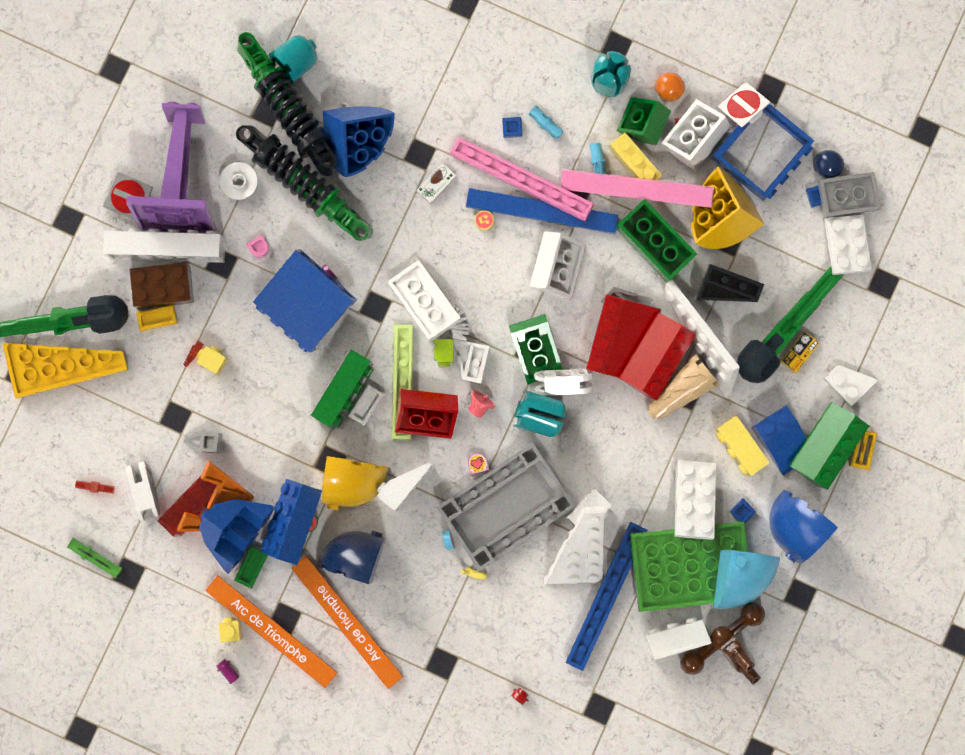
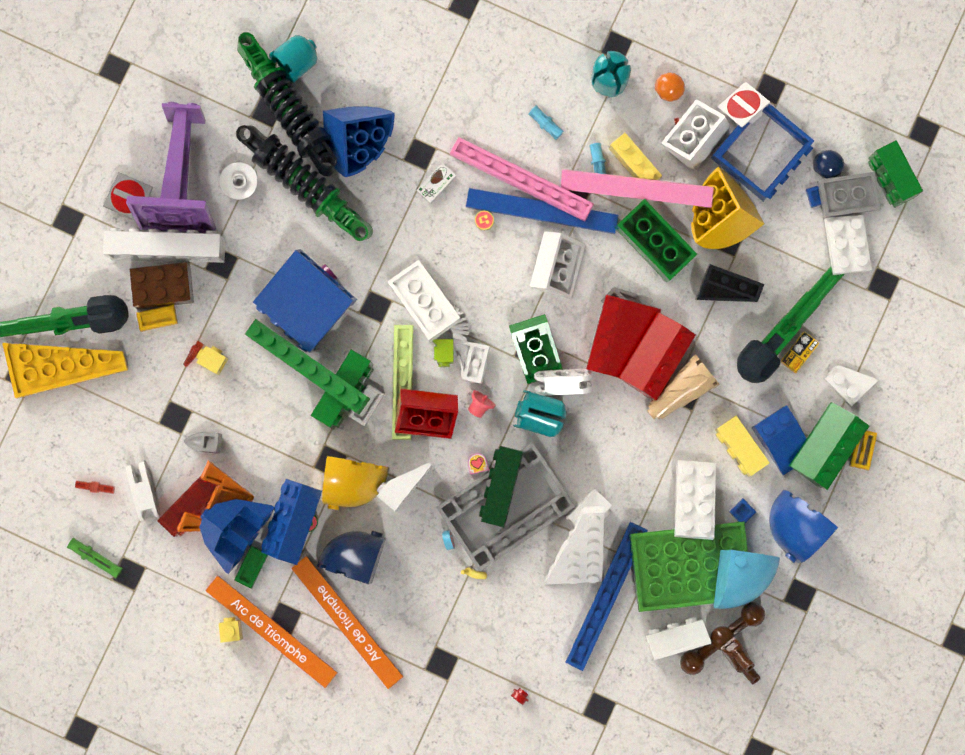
magenta pin [216,659,240,684] -> none
bright pink tile [246,235,269,258] -> none
blue tile [502,117,522,138] -> none
green slope [616,97,671,145] -> none
white wing [664,280,740,397] -> none
none -> green plate [245,319,370,415]
none -> dark green brick [479,446,524,528]
none -> green brick [868,140,923,208]

